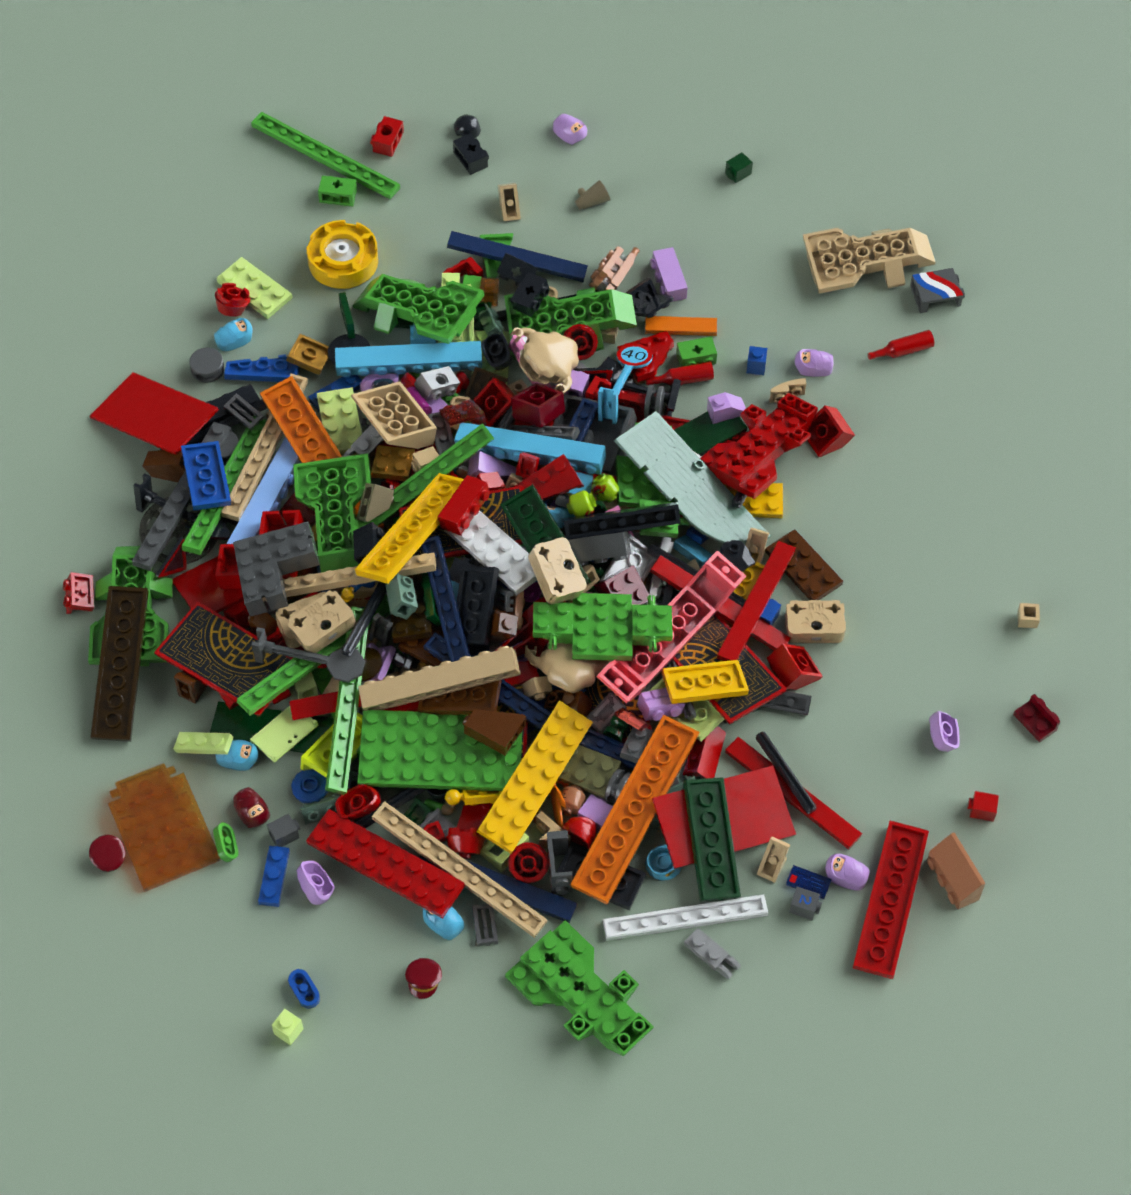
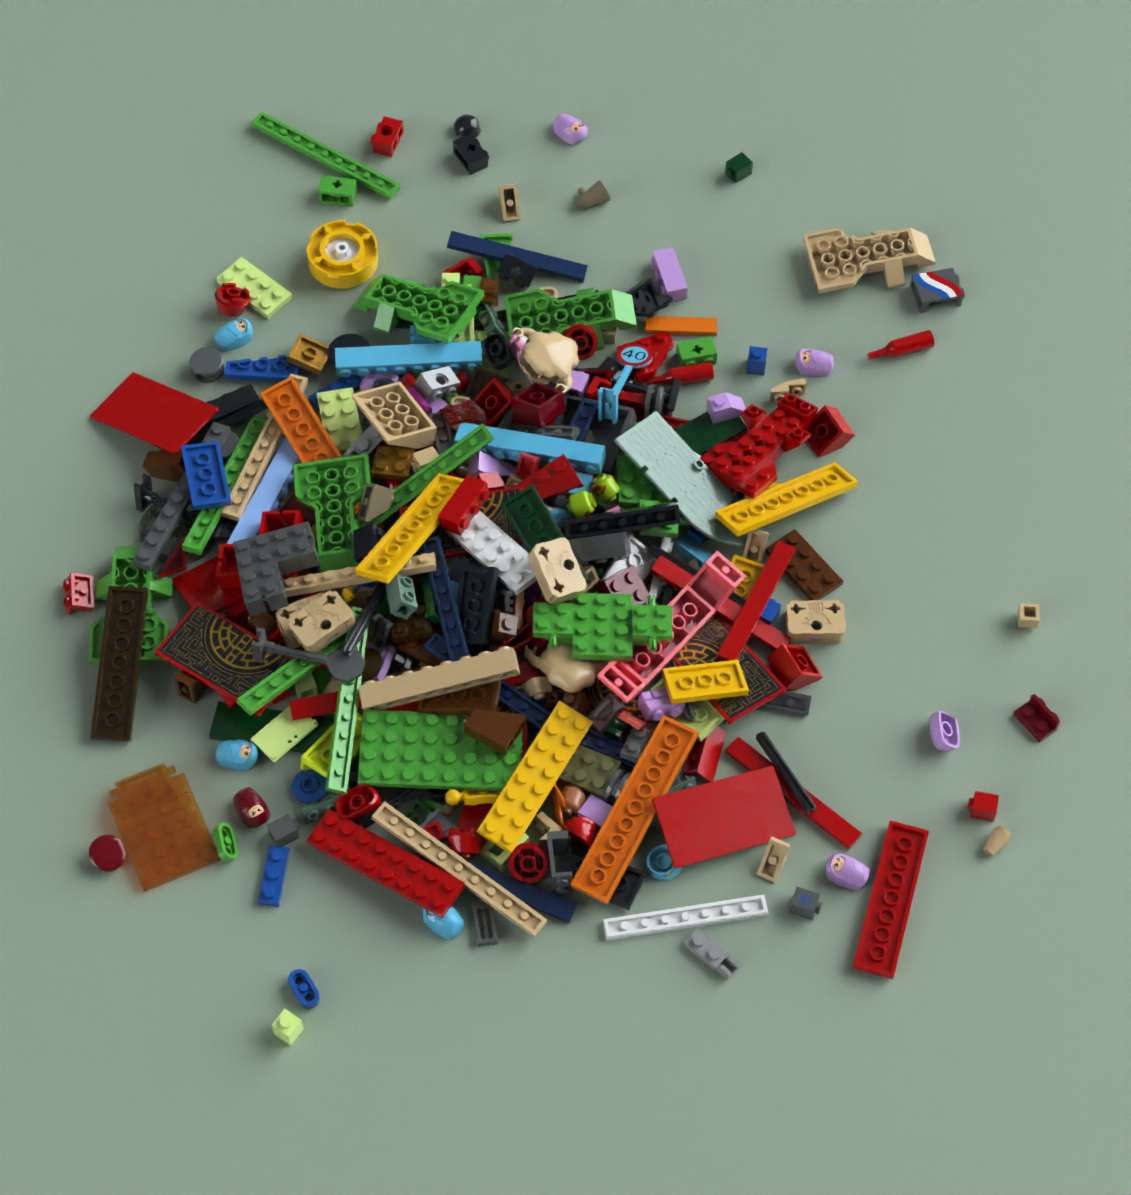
yellowish green plate [173,732,234,755] -> none
flat silver tile [224,393,264,431] -> none
lavender piece [296,861,335,905] -> none
dark green tile [338,292,355,339] -> none
dark red piece [405,958,442,999] -> none
bright green piece [505,920,654,1056] -> none
black brick [510,272,550,317] -> none
piece [589,246,640,291] -> none
dark green tile [683,777,741,902] -> none
black hand [719,540,755,573] -> none
clear blue tile [786,865,832,899] -> none
nougat slope [927,832,986,910] -> none
none -> yellow plate [715,462,858,537]
none -> tan cone [983,826,1011,856]

